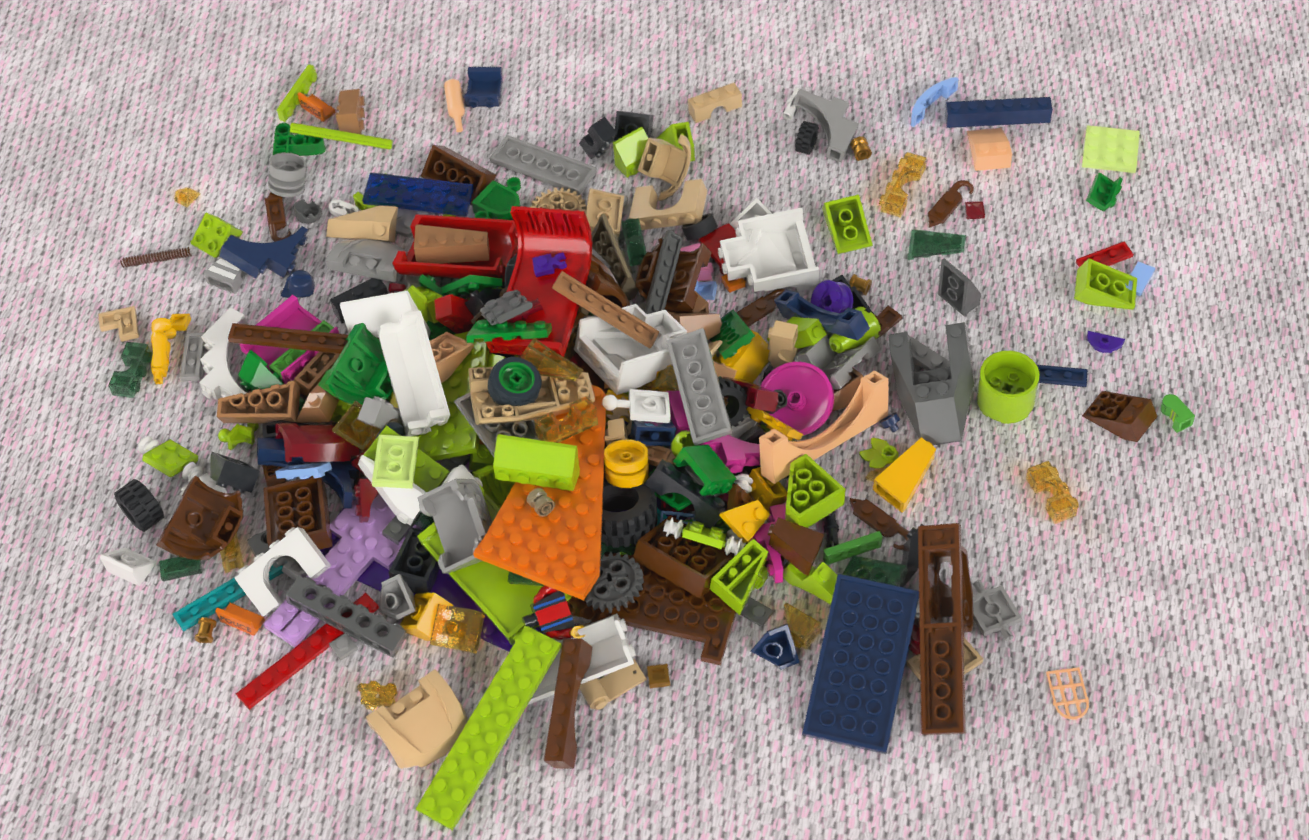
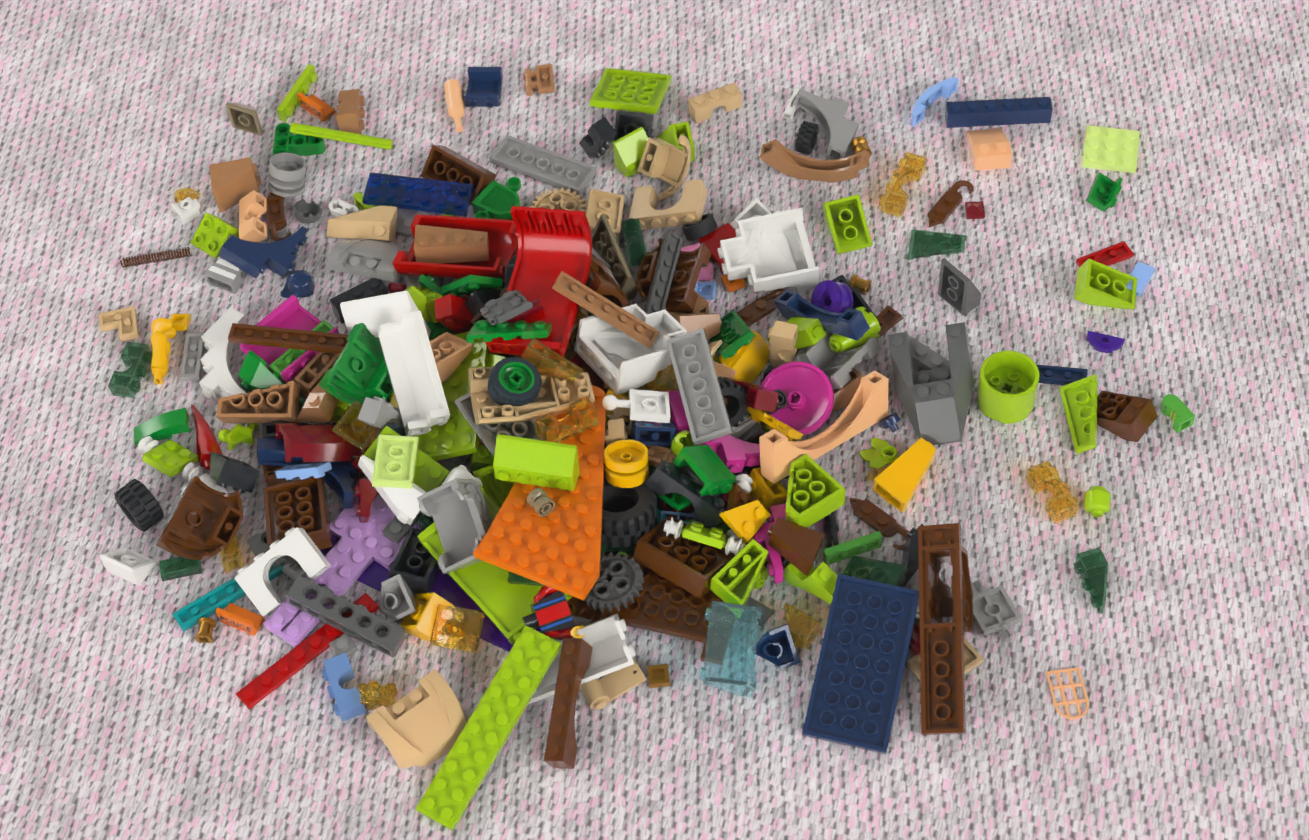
dark purple plate [532,253,567,277] -> none
none -> green slope [134,408,190,444]
none -> white brick [171,197,201,225]
none -> red piece [191,404,223,470]
none -> medium nougat slope [209,157,262,212]
none -> dark tan slope [226,102,263,136]
none -> light nougat arch [239,190,267,243]
none -> medium blue arch [321,653,367,721]
none -> medium nougat plate [523,64,555,96]
none -> lime plate [590,68,672,114]
none -> clear light blue windscreen [699,601,762,698]
none -> medium nougat arch [759,139,870,183]
none -> lime wing [1059,374,1098,454]
none -> clear green slope [1073,547,1108,614]
none -> lime head [1084,486,1111,517]

